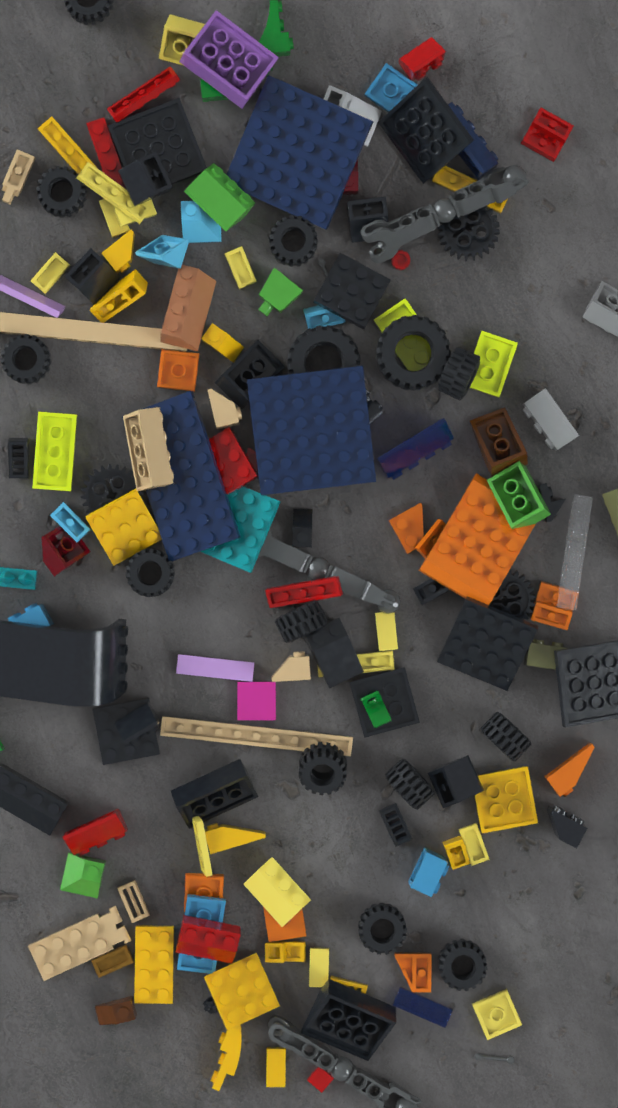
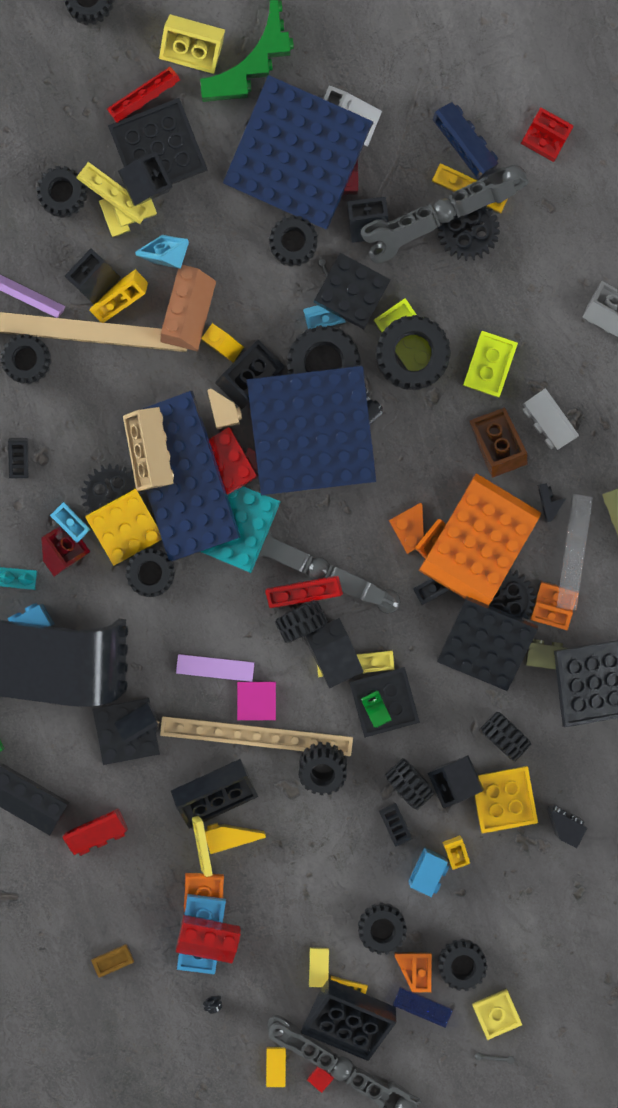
tan hinge [2,149,36,205] -> none
tan hinge [28,906,132,981] -> none
light yellow tile [31,252,71,294] -> none
neon yellow plate [32,412,77,492] -> none
yellow tile [38,116,98,174] -> none
bright green slope [60,852,106,898] -> none
red plate [86,117,126,189] -> none
reddish brown slope [95,996,137,1025] -> none
yellow slope [101,229,135,274] -> none
tan tile [117,880,150,923] -> none
yellow plate [134,925,174,1004] -> none
orange plate [157,349,200,392] -> none
medium lavender slope [179,10,279,109] -> none
medium azure slope [181,201,221,243] -> none
bright green slope [184,163,255,231] -> none
yellow plate [204,953,280,1031] -> none
yellow slope [210,1025,242,1091] -> none
light yellow tile [224,246,257,290] -> none
light yellow slope [243,857,311,927] -> none
bright green torso [258,267,303,317] -> none
orange plate [263,907,307,942] -> none
yellow slope [265,941,306,963] -> none
tan slope [272,651,311,682] -> none
black slope [292,509,313,548] -> none
dark azure tile [364,63,417,112] -> none
light yellow tile [375,612,398,651] -> none
clear blue slope [376,418,454,480] -> none
black plate [378,77,474,184] -> none
red tile [391,250,411,270] -> none
red slope [399,37,446,81] -> none
black tyre [438,347,480,401] -> none
light yellow tile [459,823,490,866] -> none
bright green slope [487,461,551,529] -> none
orange slope [544,742,595,797] -> none

